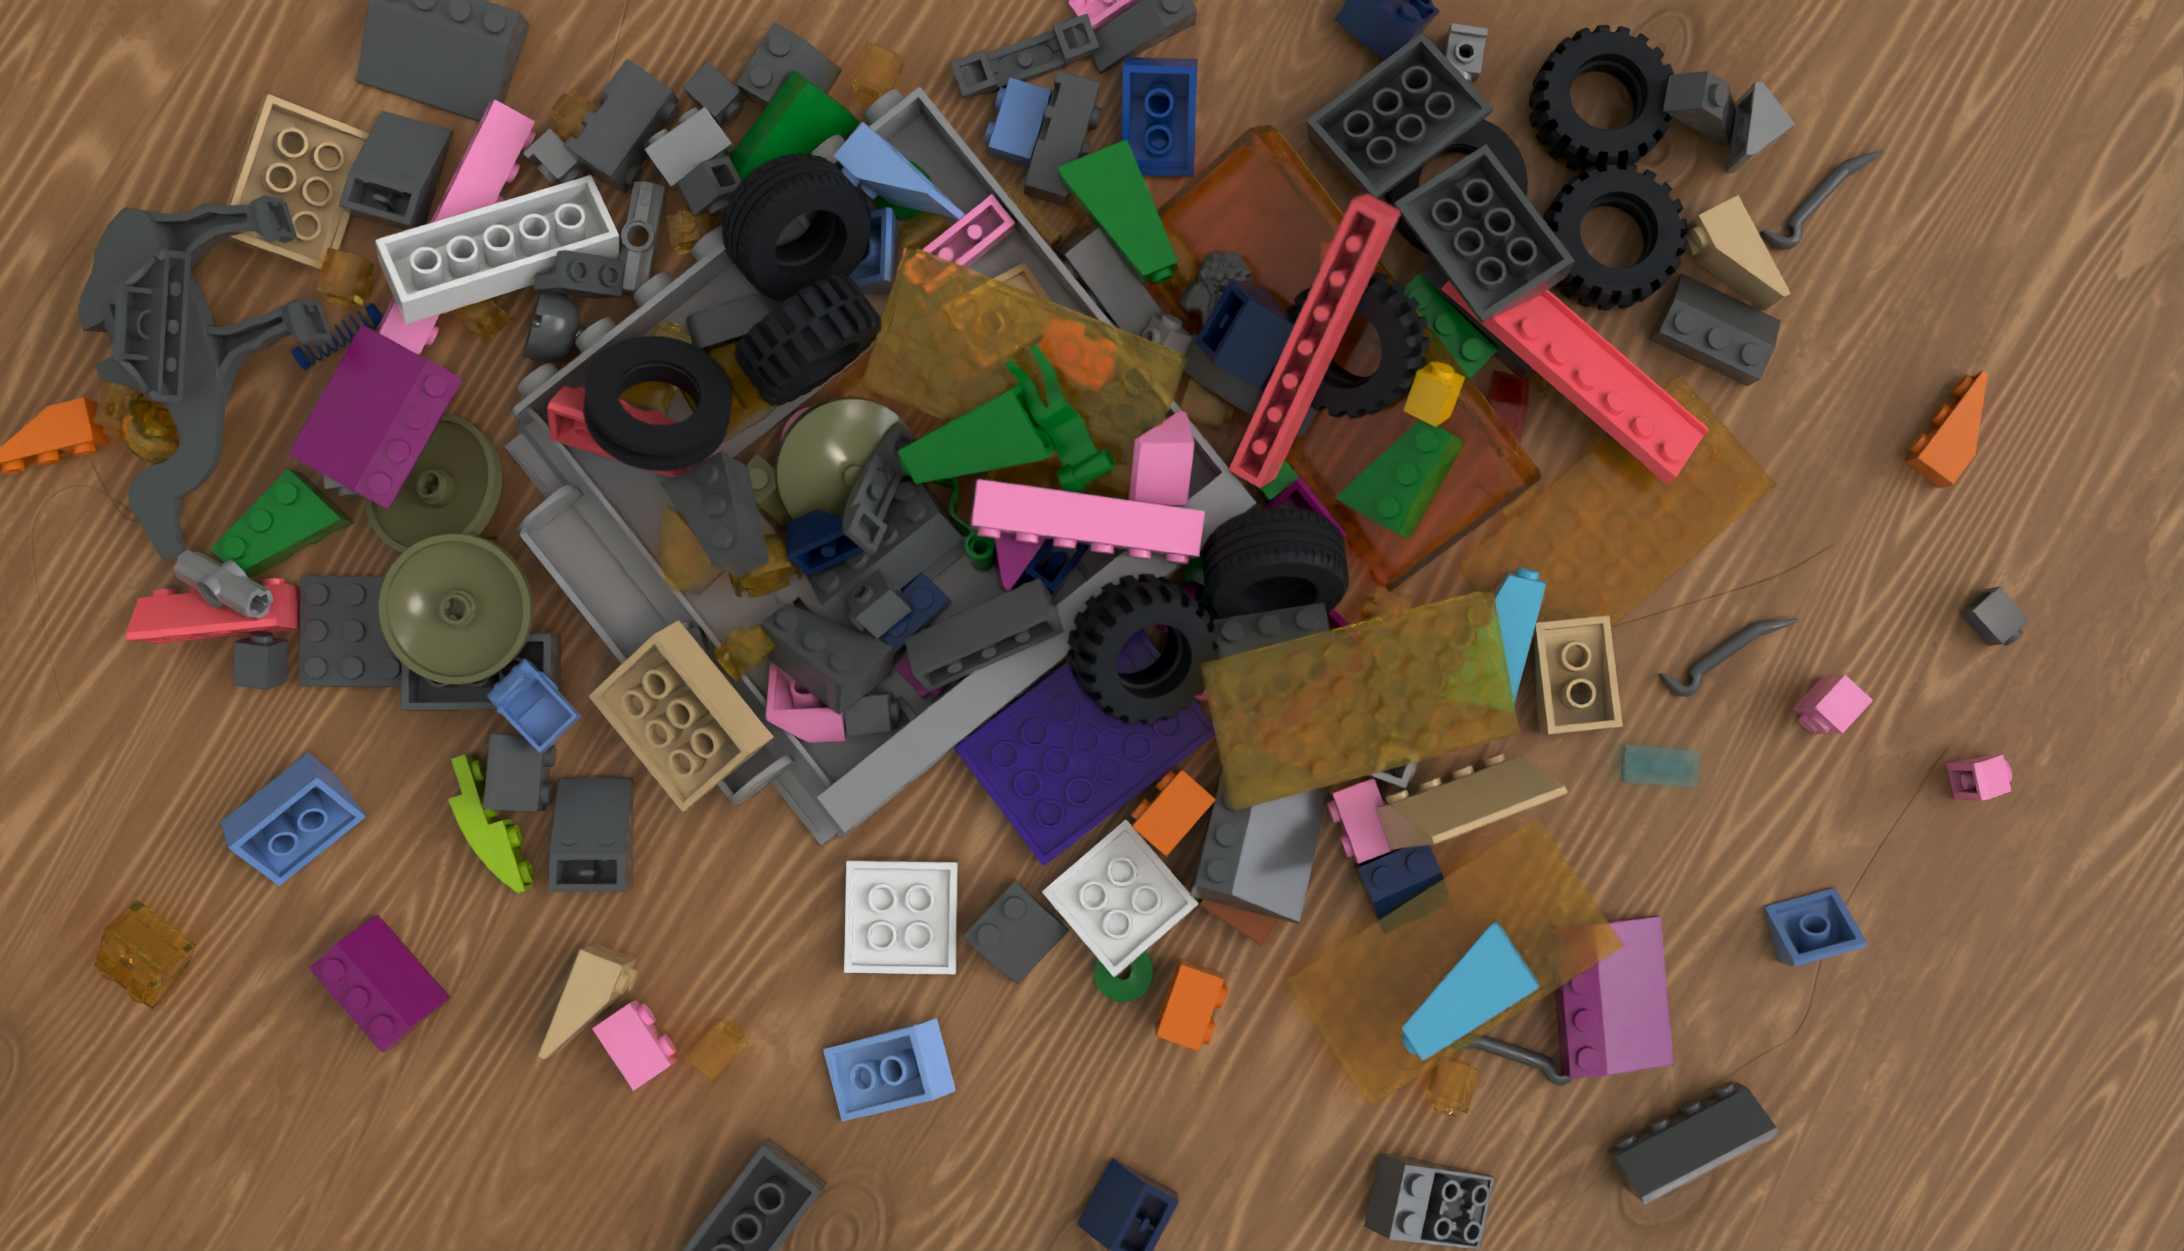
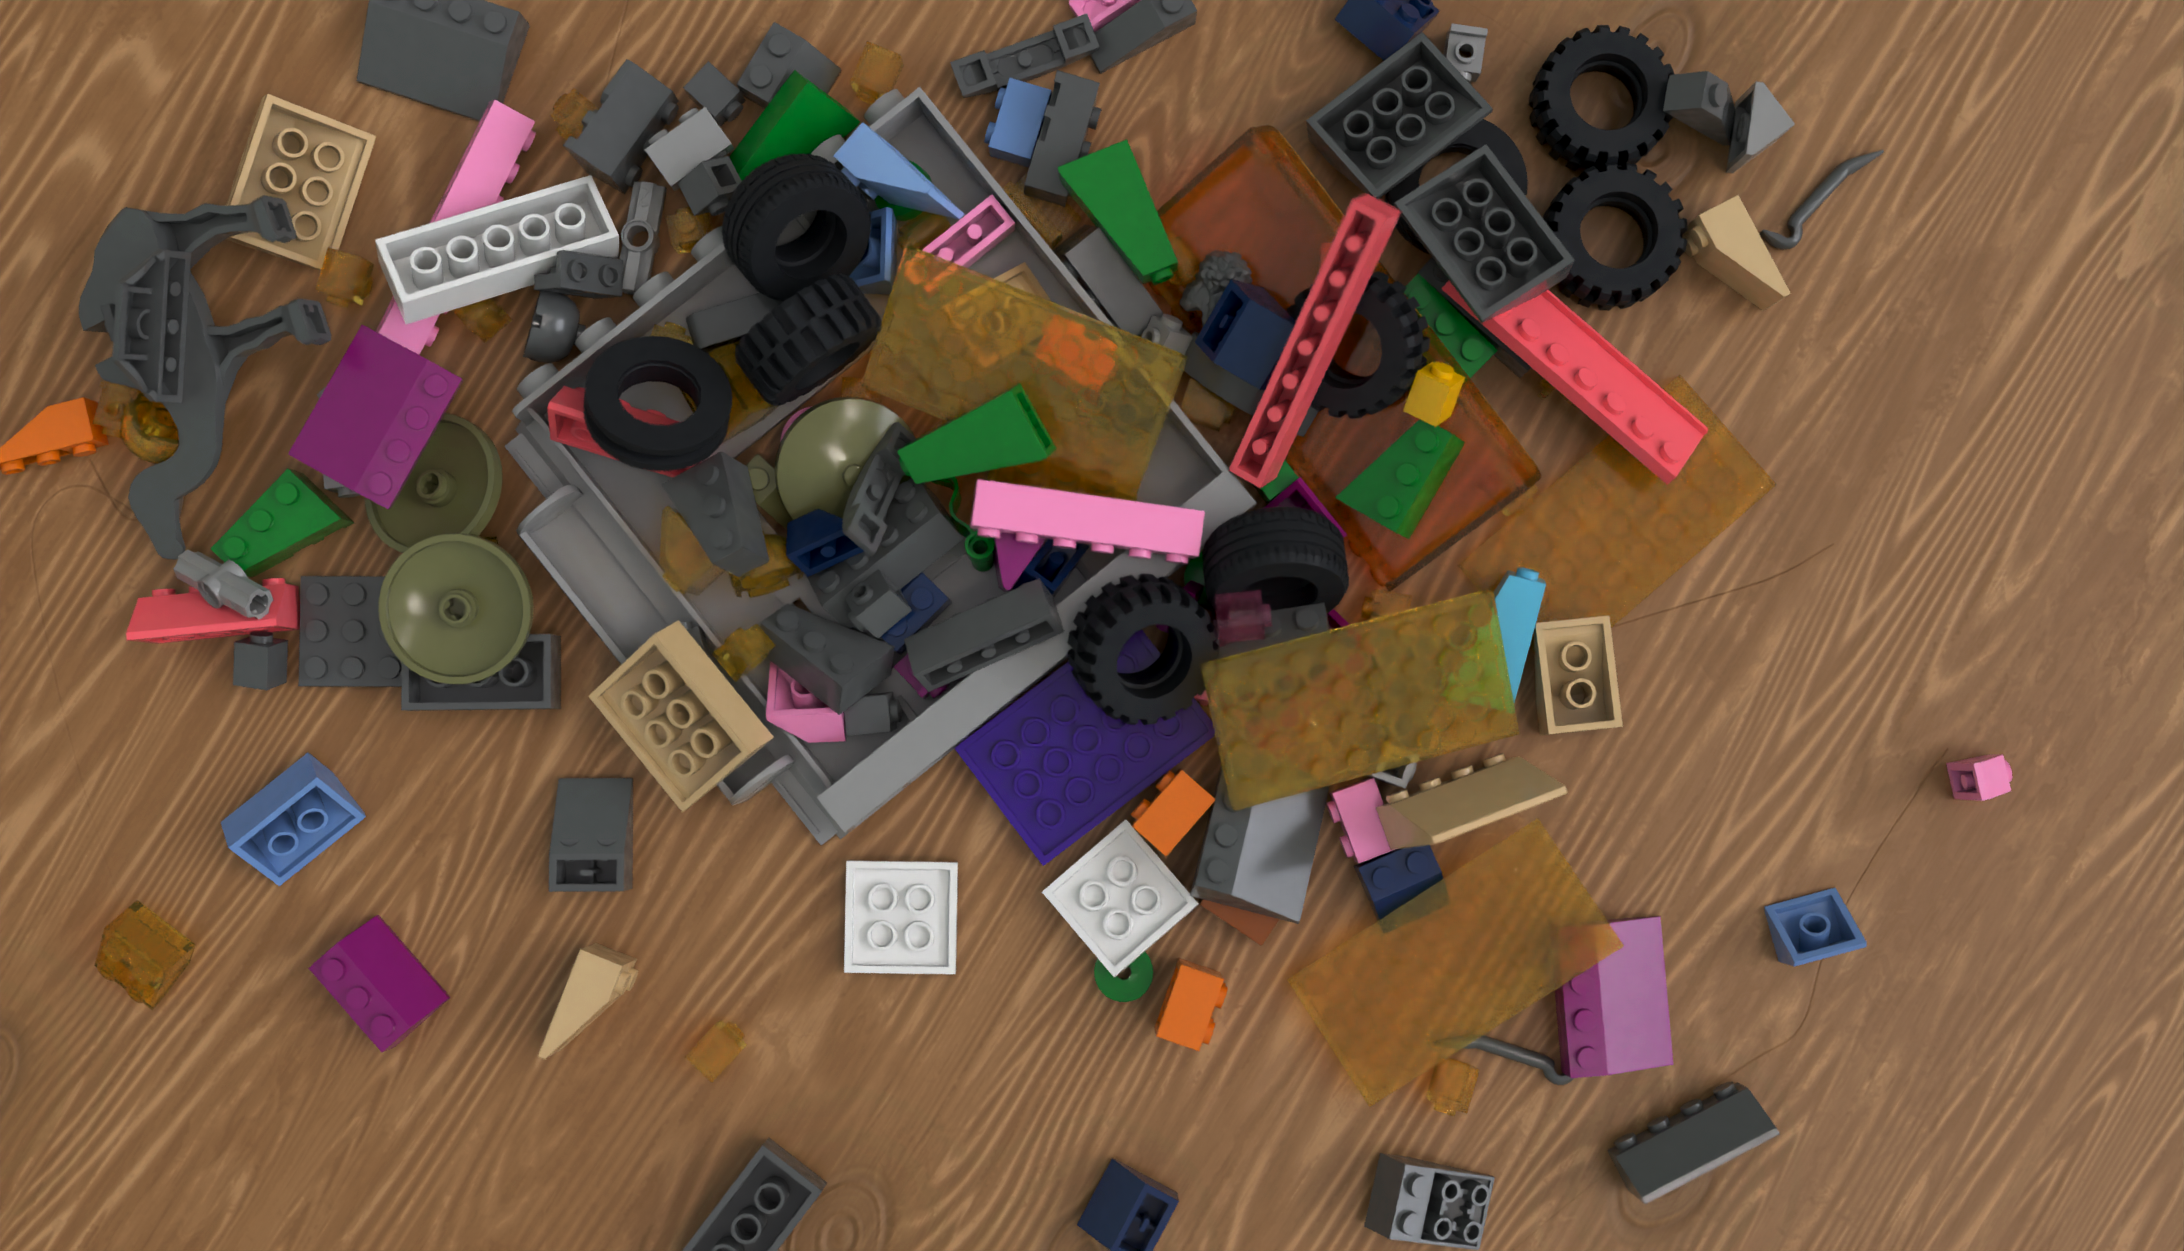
blue piece [292,303,383,370] -> none
dark grey slope [339,111,453,230] -> none
lime slope [448,754,535,893] -> none
dark grey slope [483,734,557,812] -> none
medium blue piece [487,658,582,753] -> none
light grey brick [523,128,585,184] -> none
bright pink brick [592,999,677,1091] -> none
clear yellow brick [619,381,677,417] -> none
light blue slope [823,1018,956,1122] -> none
dark grey slope [963,879,1069,984] -> none
green flag [1004,344,1116,493] -> none
blue slope [1122,57,1198,177] -> none
bright pink slope [1129,410,1194,505] -> none
medium azure slope [1401,920,1539,1061] -> none
clear red slope [1477,370,1529,449] -> none
clear light blue plate [1621,745,1700,788] -> none
dark grey slope [1649,273,1780,386] -> none
dark grey piece [1658,619,1799,697] -> none
bright pink brick [1793,675,1873,734] -> none
orange slope [1905,370,1988,489] -> none
dark grey brick [1959,586,2030,646] -> none
none -> clear pink window [1215,590,1272,648]

